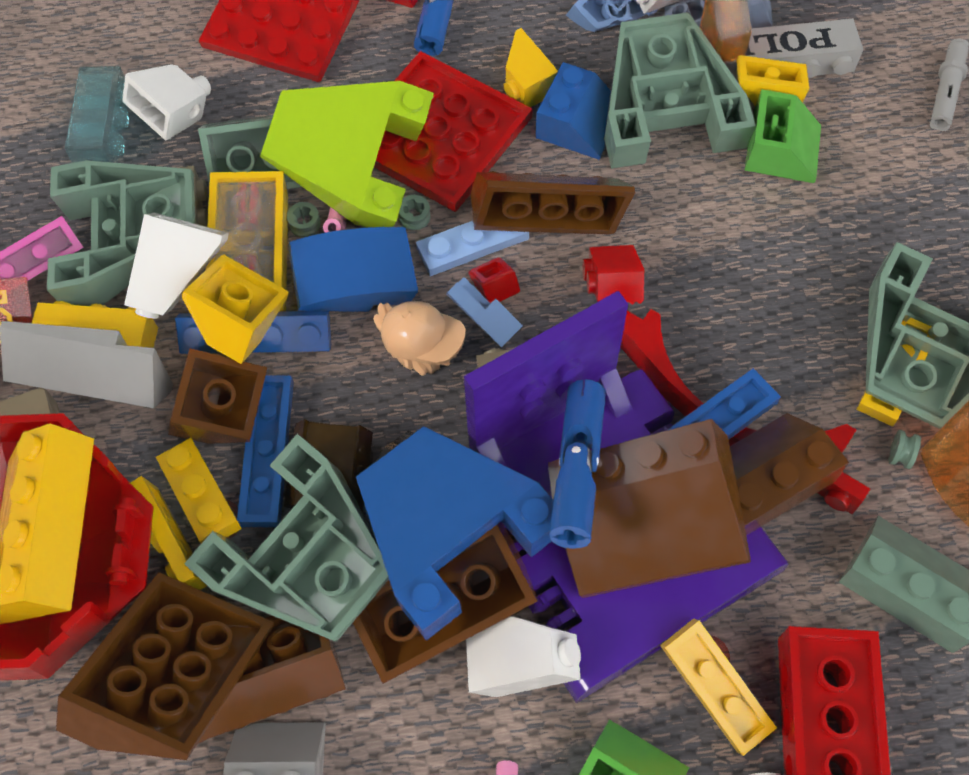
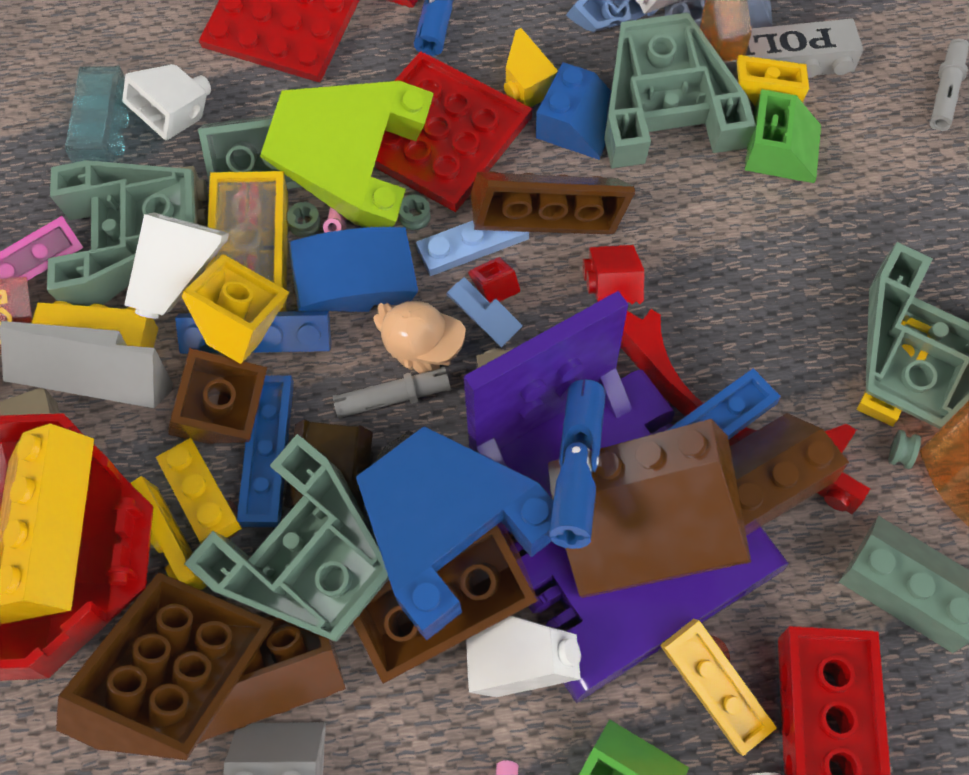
none -> light grey pin [333,367,451,419]

